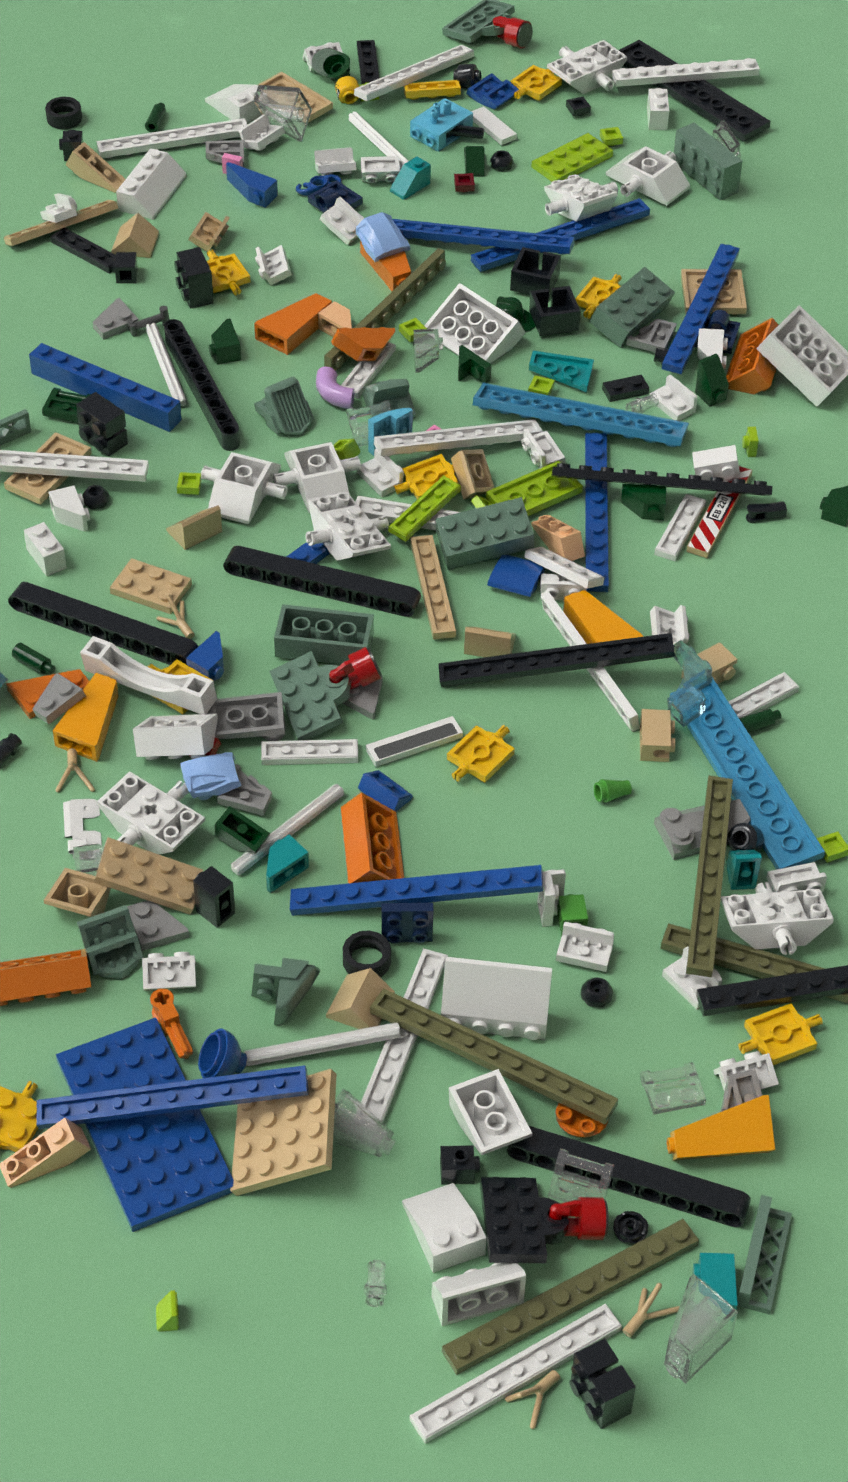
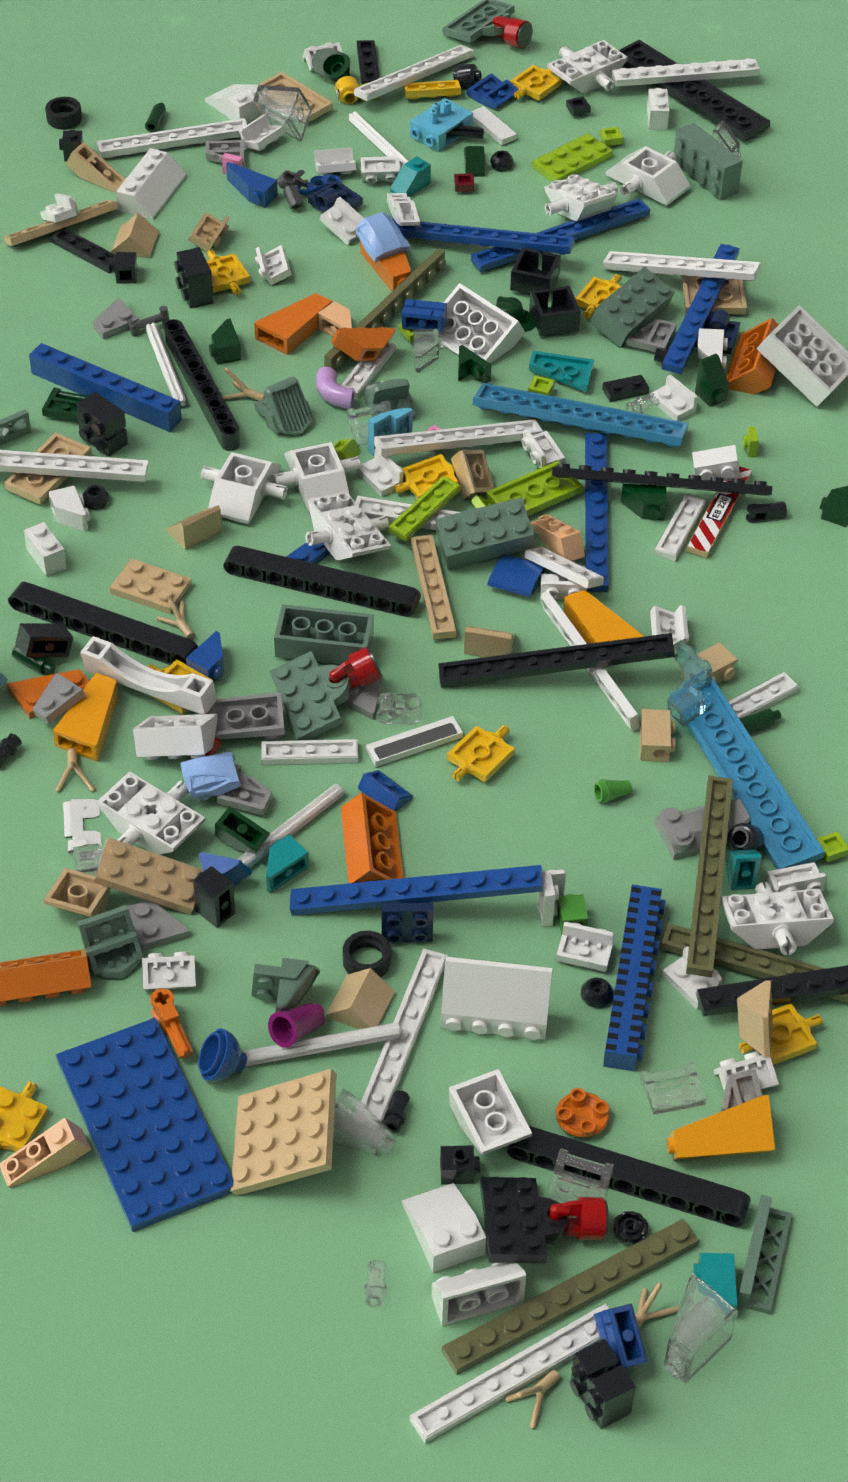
blue plate [36,1065,309,1129] -> none
lime slope [156,1290,179,1332] -> none
lime plate [177,472,202,495] -> none
olive plate [370,988,618,1124] -> none
none -> black brick [15,623,73,658]
none -> blue slope [199,852,252,886]
none -> tan plant [222,368,265,401]
none -> magenta plant [268,1003,326,1048]
none -> dark grey bar [277,170,309,209]
none -> clear piece [376,693,422,725]
none -> black pin [383,1090,410,1133]
none -> white slope [387,193,420,226]
none -> blue brick [401,299,447,333]
none -> blue brick [593,1303,648,1371]
none -> white plate [603,251,761,281]
none -> blue brick [603,884,666,1072]
none -> tan slope [737,981,773,1057]

